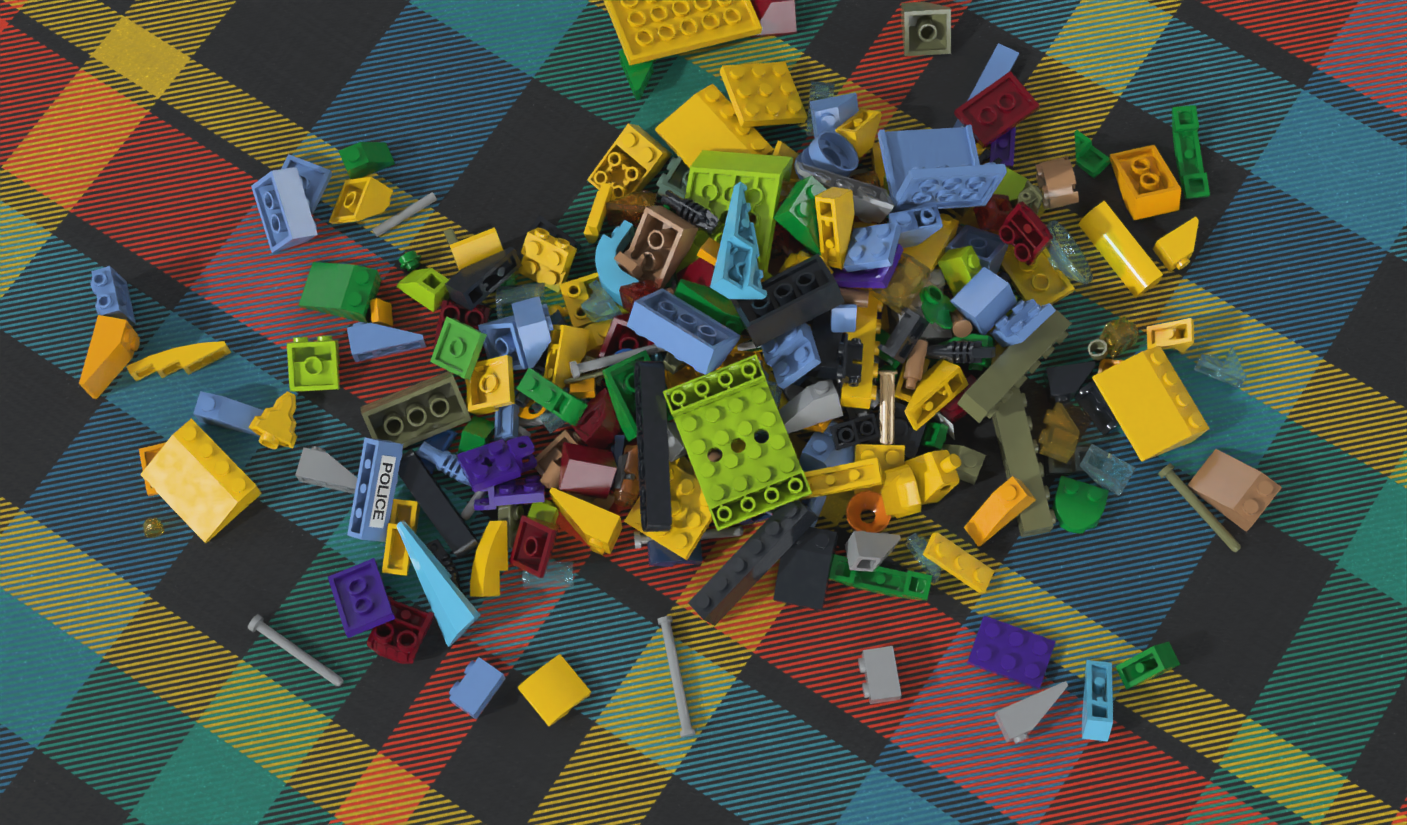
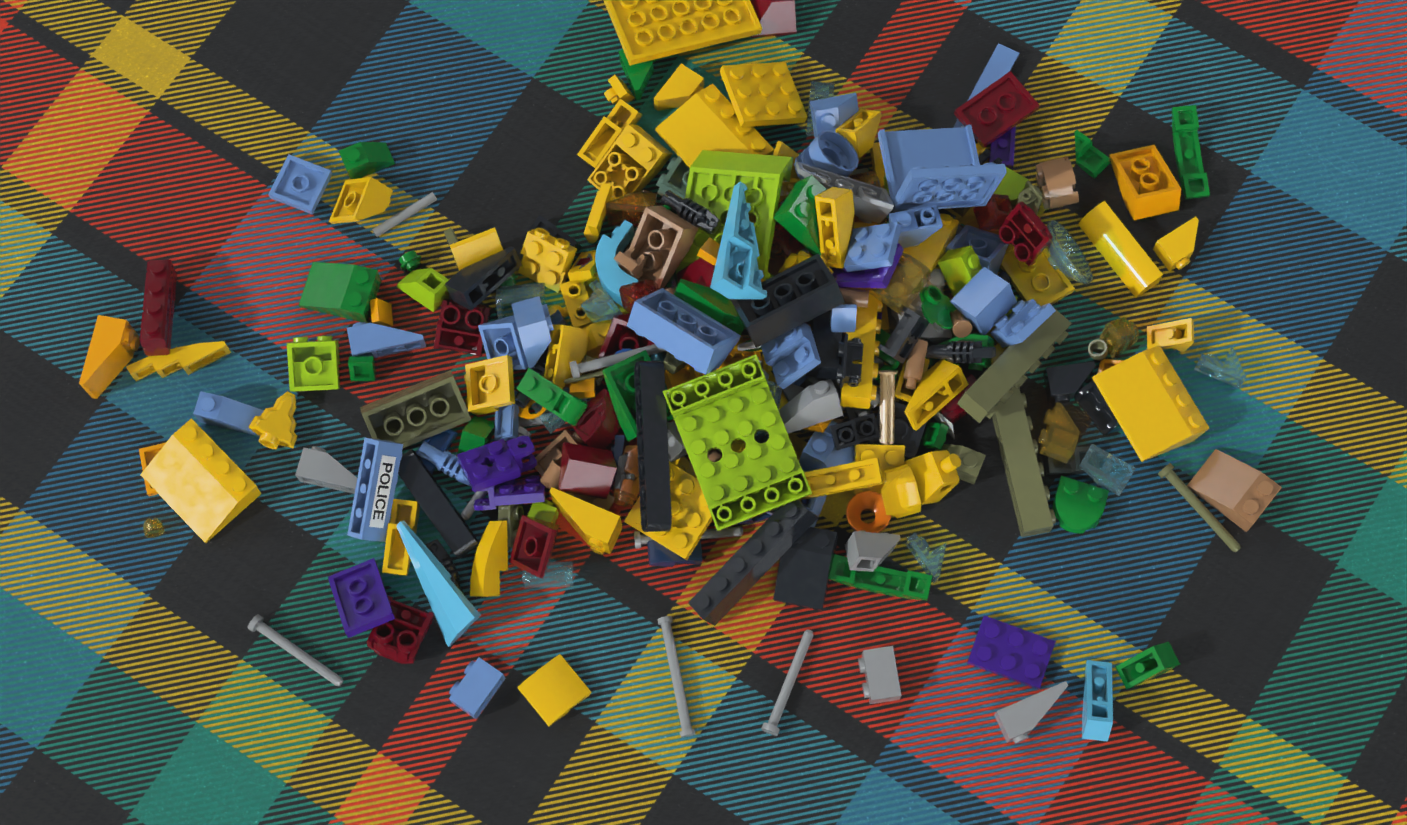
medium blue plate [90,266,136,326] -> none
medium blue slope [251,167,318,253] -> none
bright green plate [430,316,487,380] -> none
olive slope [901,2,951,56] -> none
yellow plate [923,532,994,593] -> none
light orange slope [964,476,1036,547] -> none
none -> dark red brick [140,259,177,356]
none -> green plate [348,356,376,381]
none -> yellow tile [568,250,597,281]
none -> yellow slope [577,99,643,168]
none -> yellow tile [604,75,635,104]
none -> yellow slope [654,63,704,111]
none -> light grey bar [761,629,814,736]

